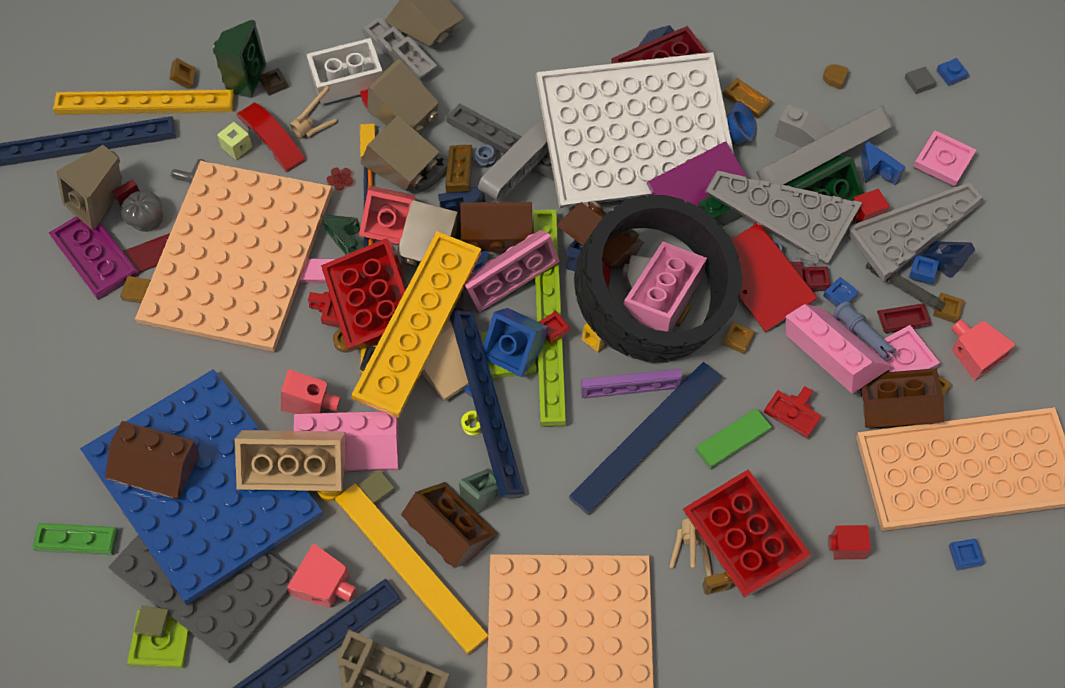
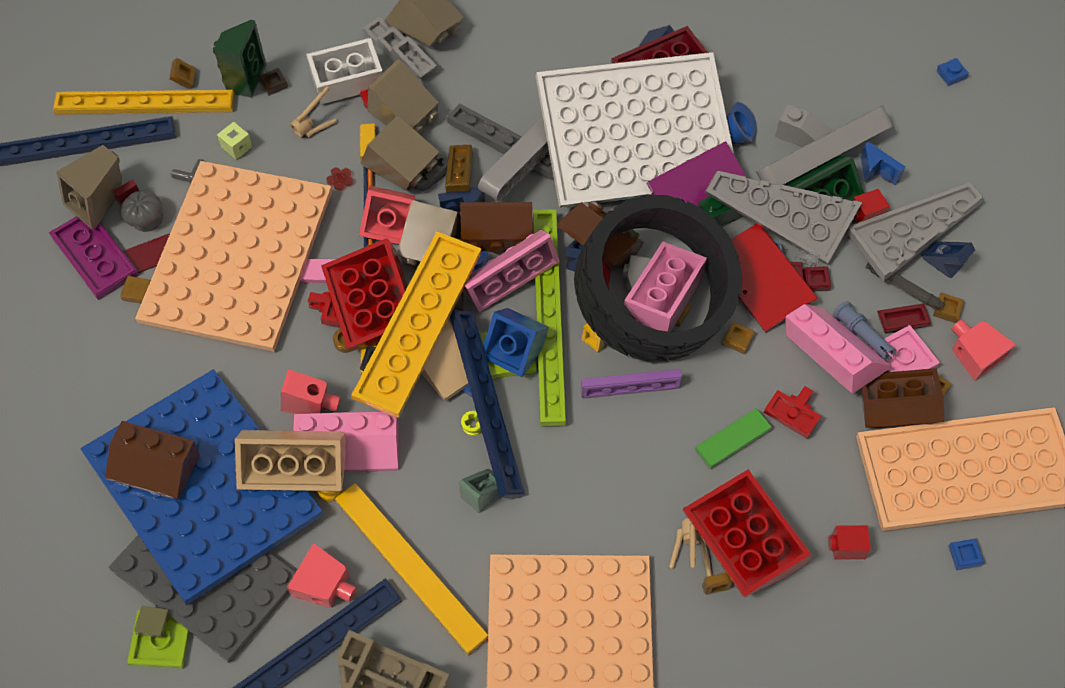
bright green tile [32,523,118,555] -> none
red slope [236,102,306,172] -> none
clear green slope [321,215,360,255] -> none
olive tile [358,470,395,505] -> none
reddish brown slope [401,482,498,569] -> none
sand blue plate [474,144,496,166] -> none
red tile [539,311,571,344] -> none
dark blue tile [569,362,722,515] -> none
pearl gold tile [723,78,772,119] -> none
pearl gold tile [823,64,849,89] -> none
blue plate [823,277,859,307] -> none
dark grey tile [905,66,937,94] -> none
blue plate [909,255,939,284] -> none
bright pink plate [913,130,976,187] -> none

